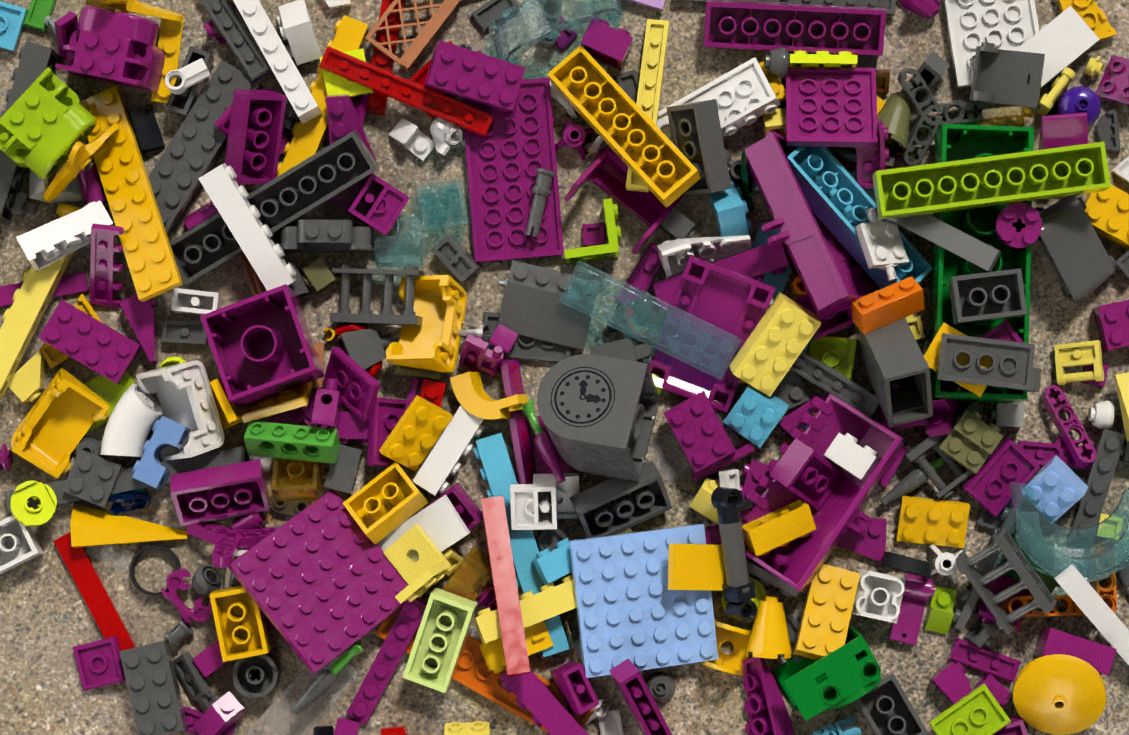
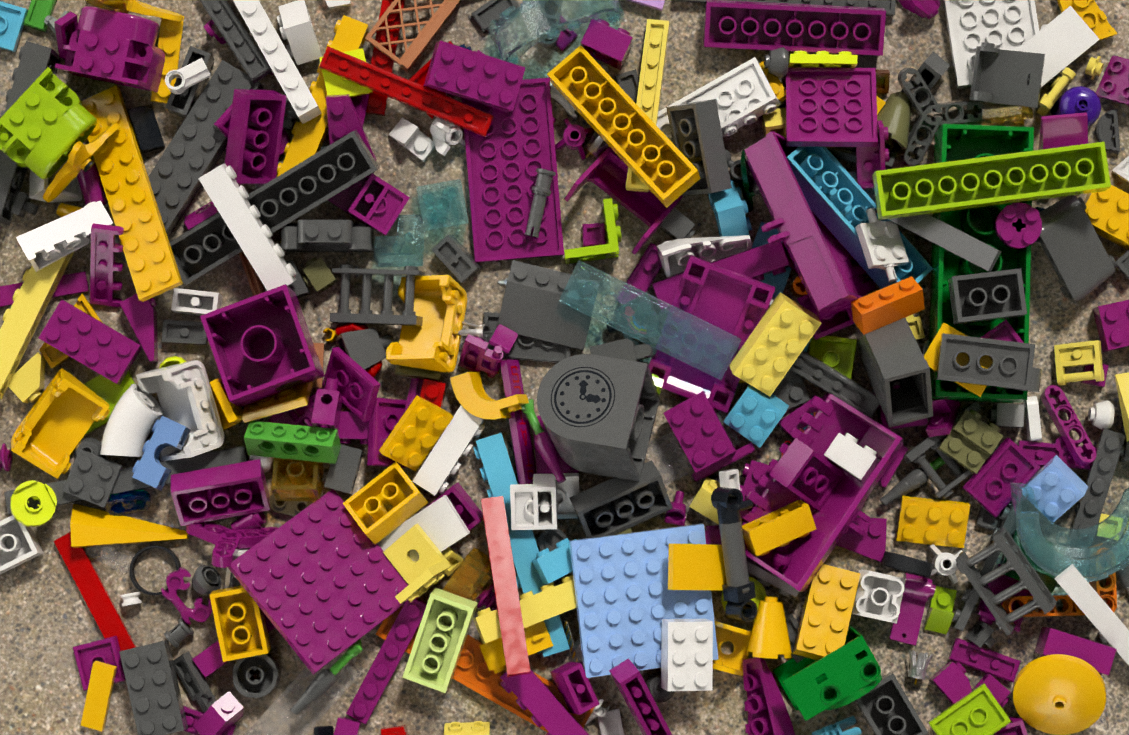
none -> yellow tile [80,661,117,731]
none -> white bush [120,592,142,607]
none -> white brick [661,619,713,691]
none -> magenta piece [664,491,686,526]
none -> flat silver piece [908,650,933,685]
none -> white piece [1023,396,1042,442]

